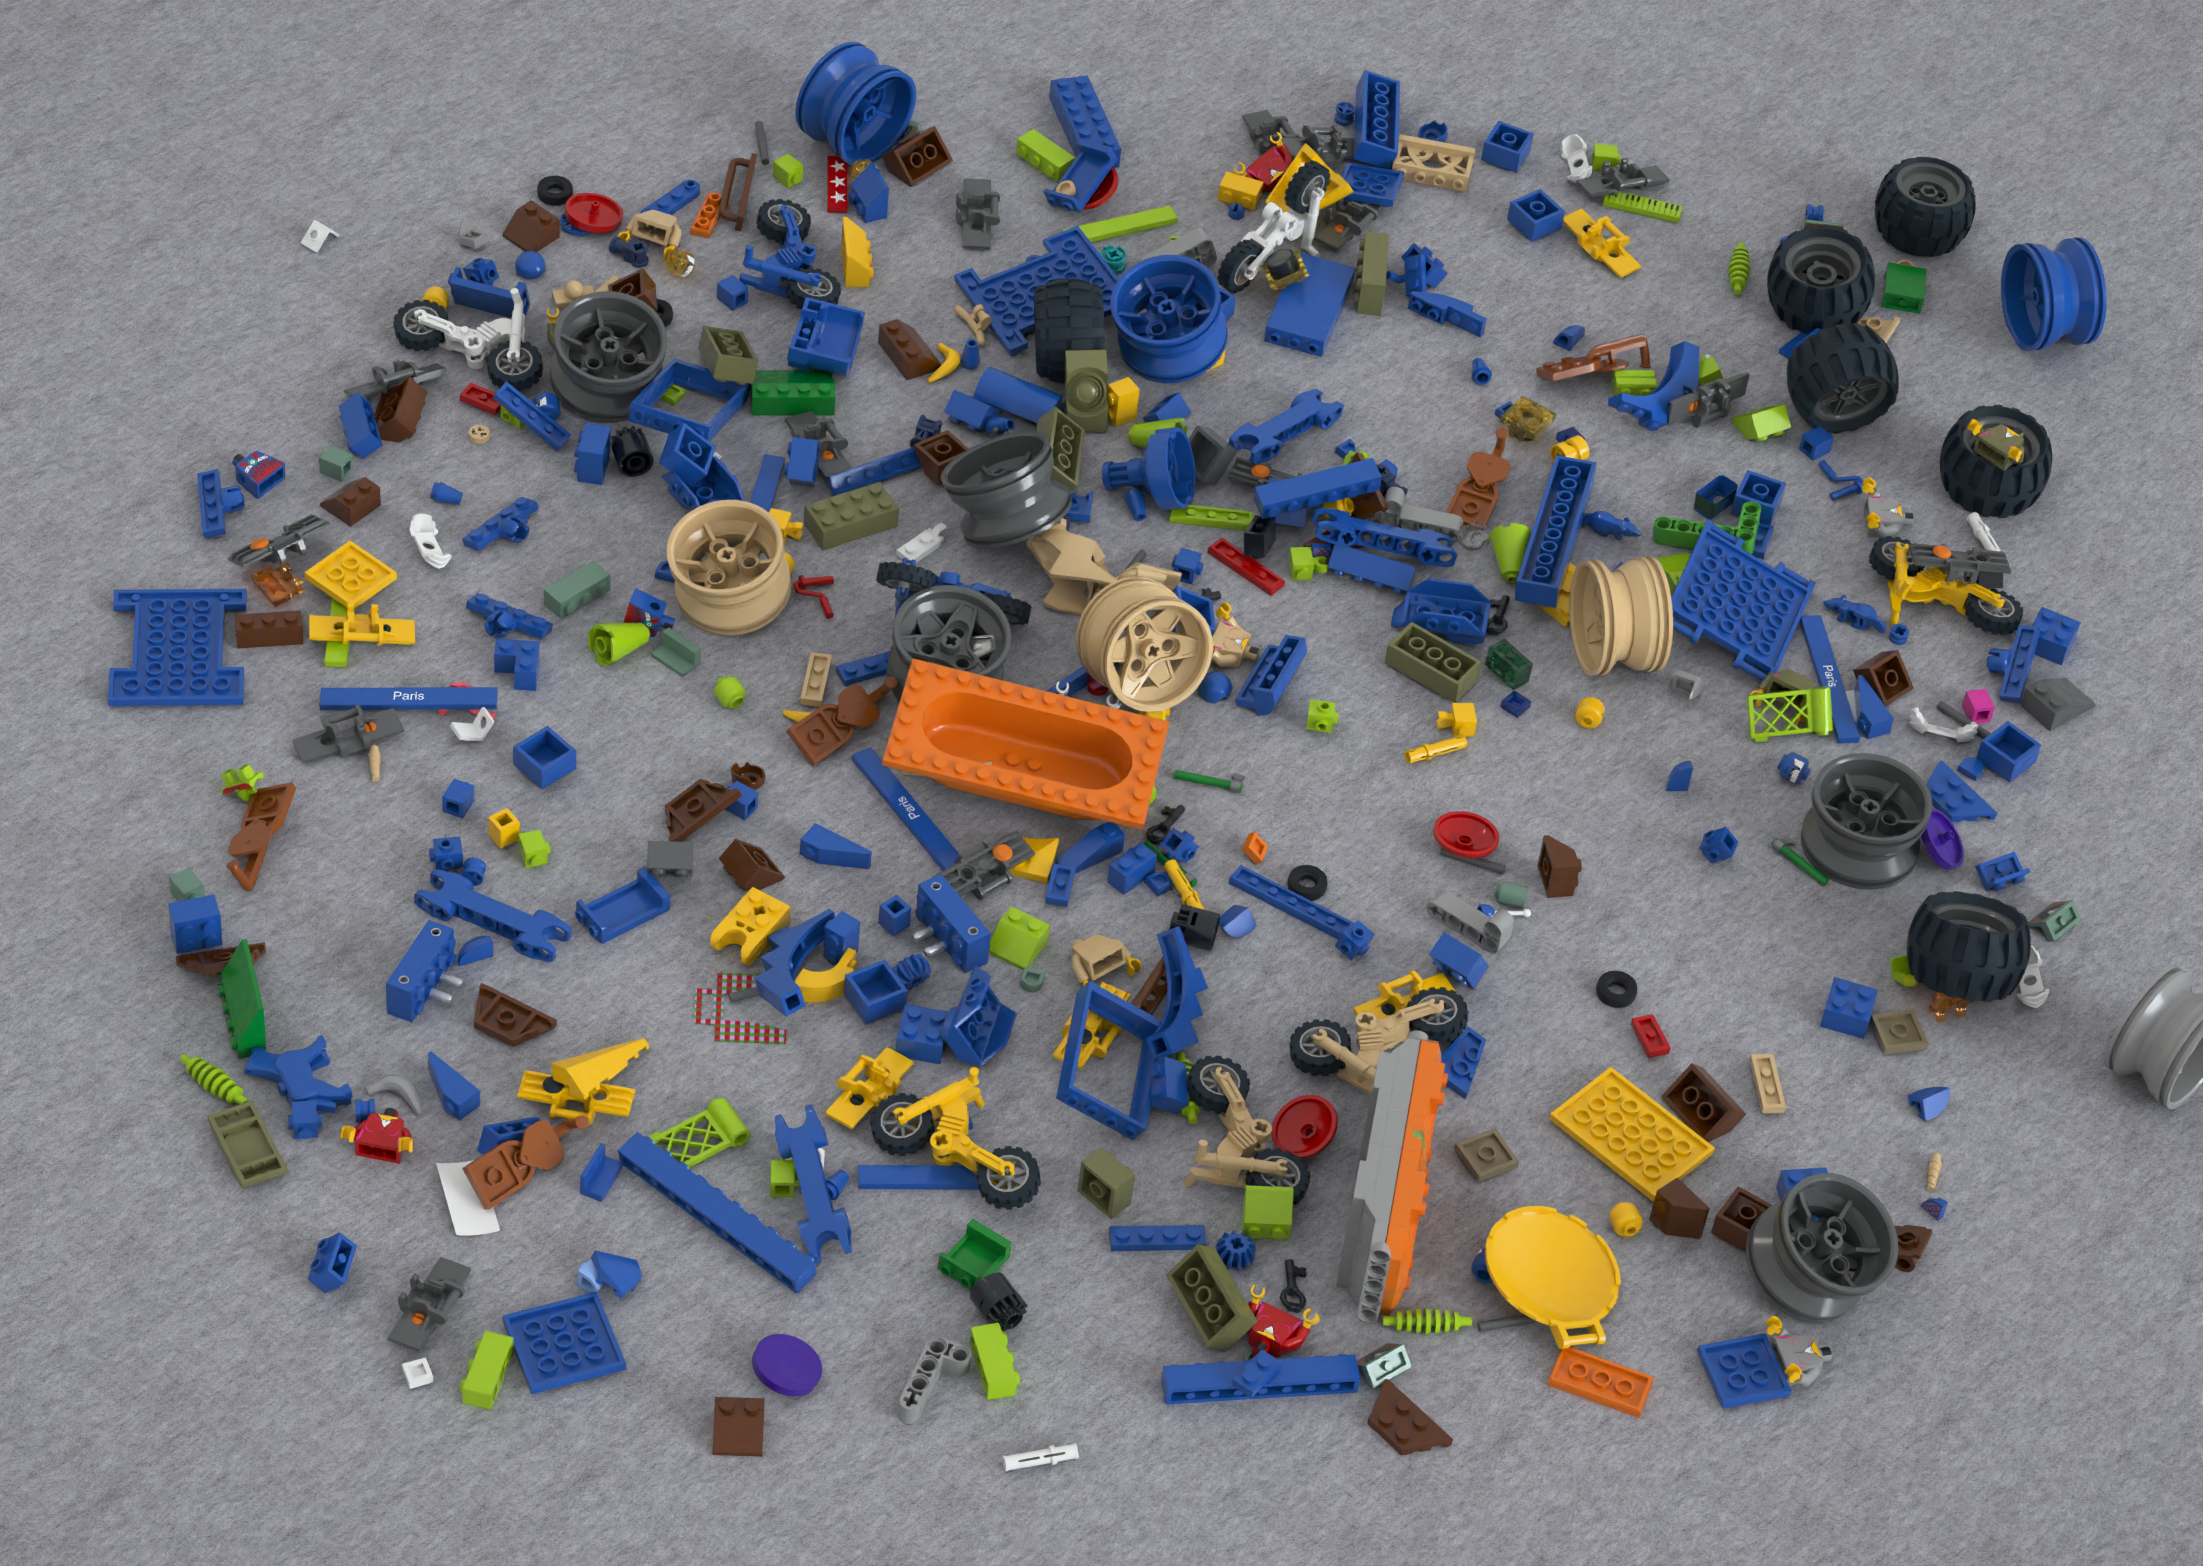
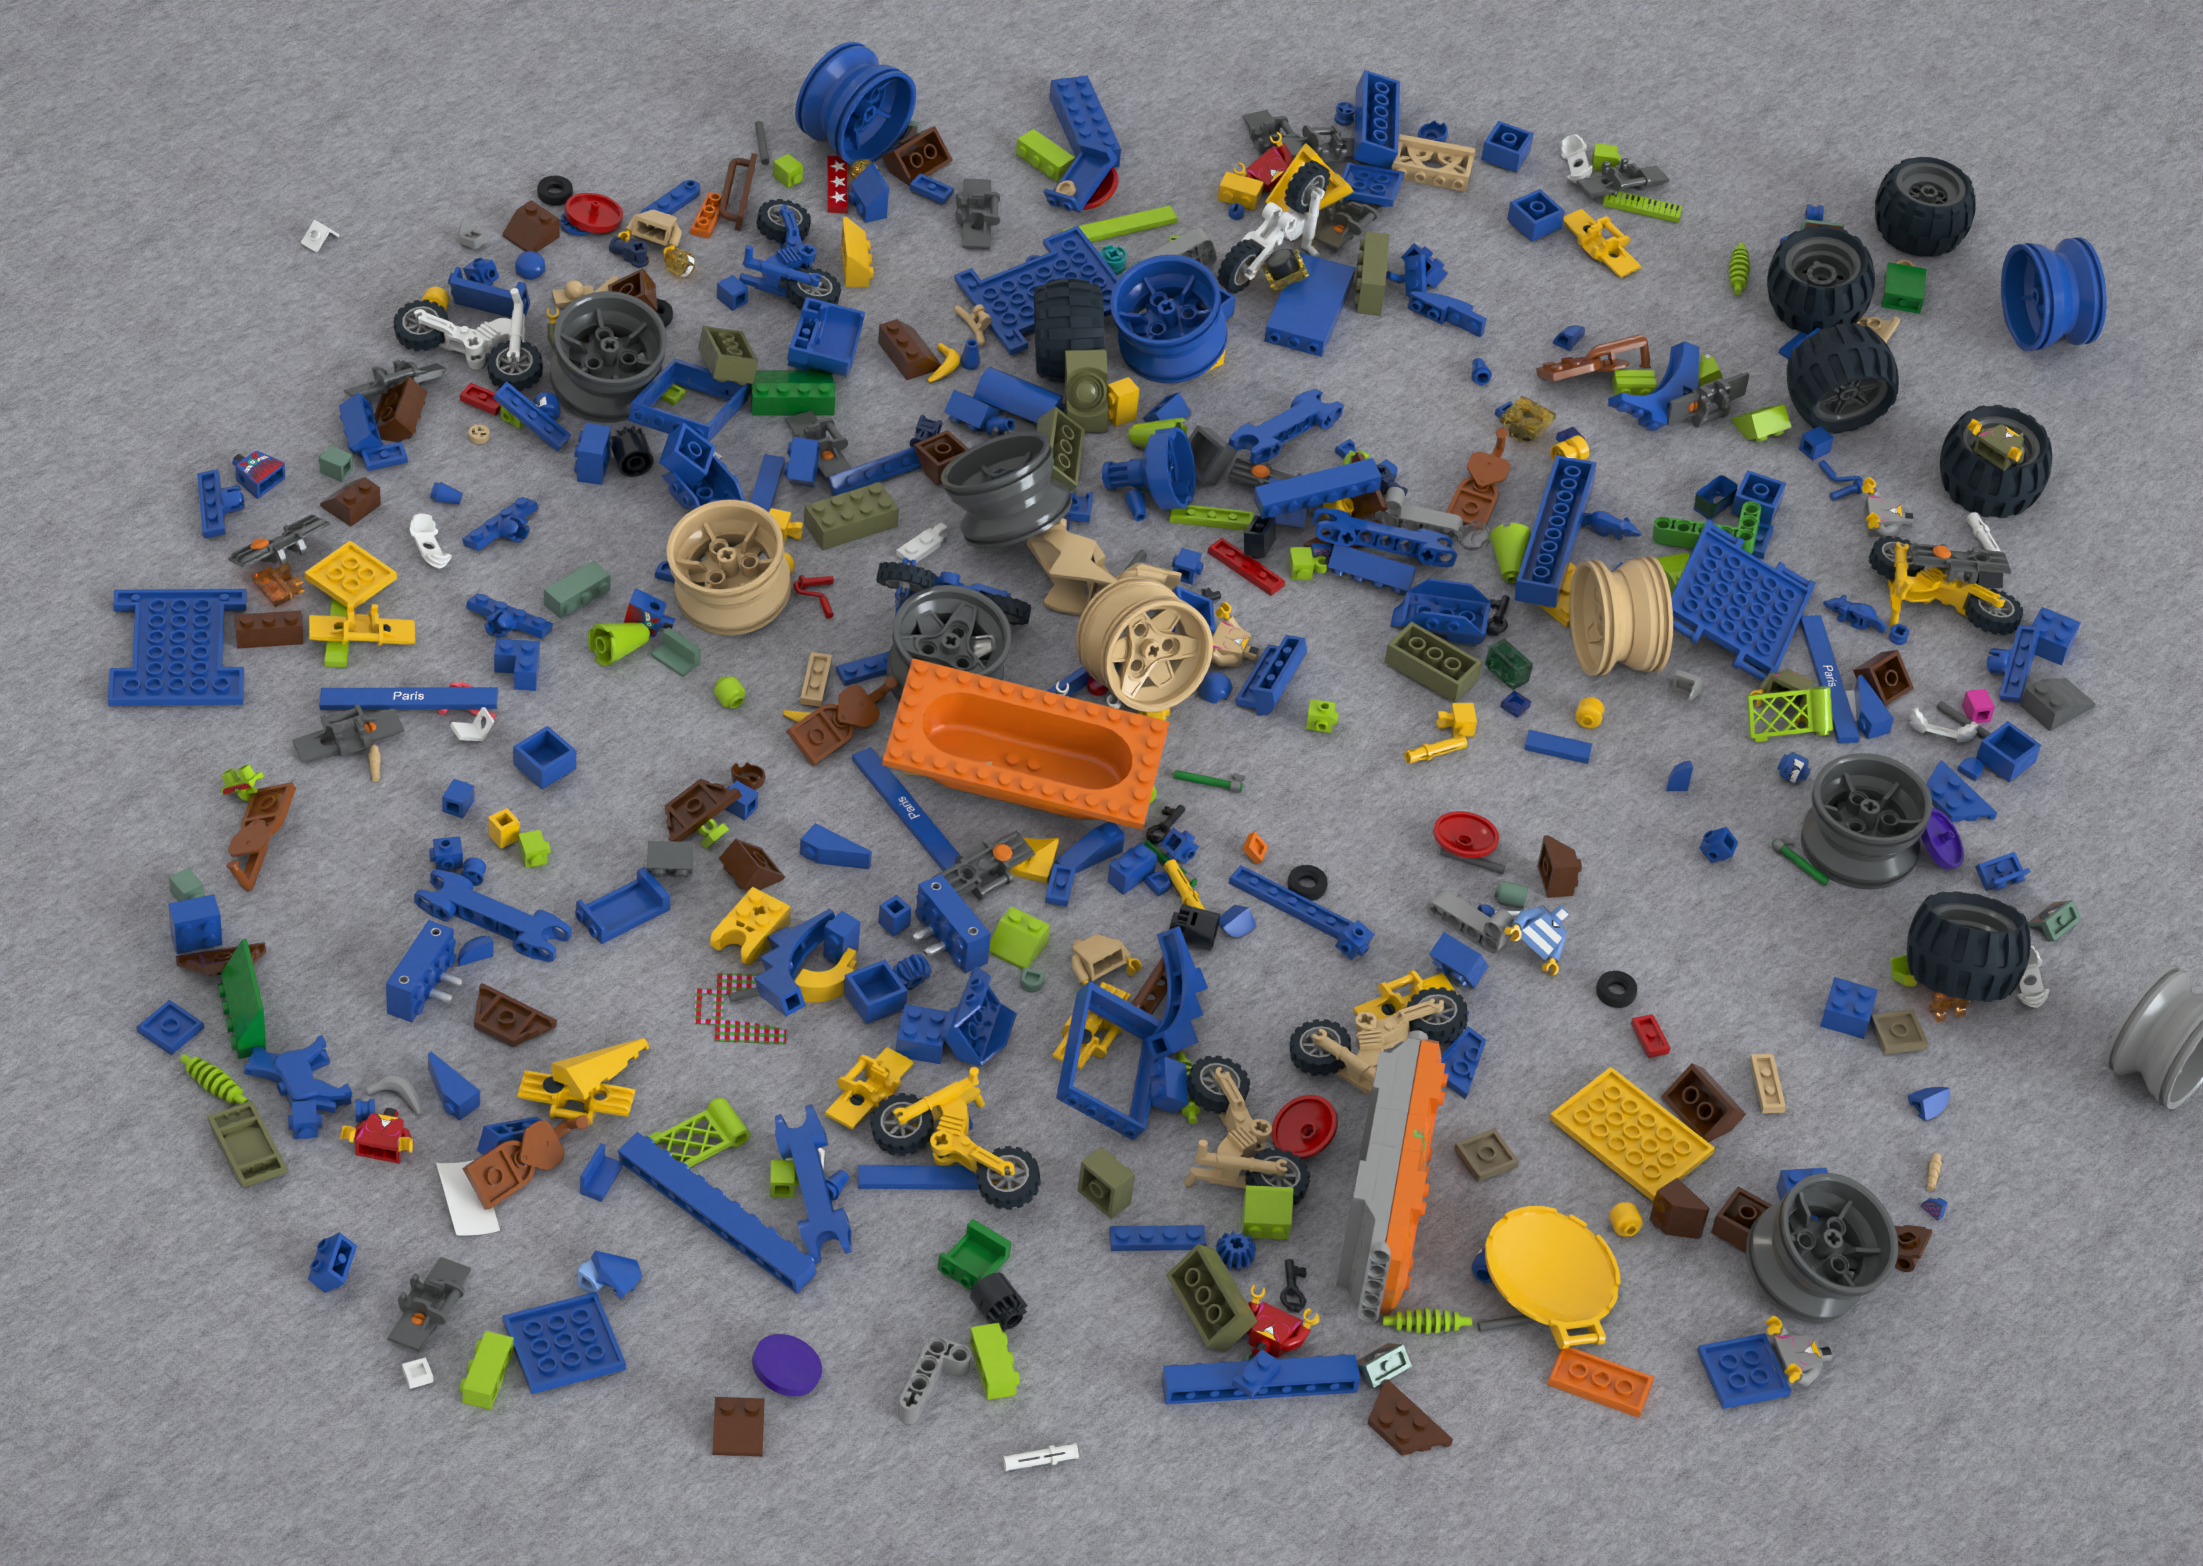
none -> blue tile [137,1000,204,1055]
none -> blue plate [361,442,408,471]
none -> lime tile [698,819,729,849]
none -> blue plate [910,173,954,205]
none -> torso [1504,905,1569,976]
none -> blue tile [1524,730,1592,764]

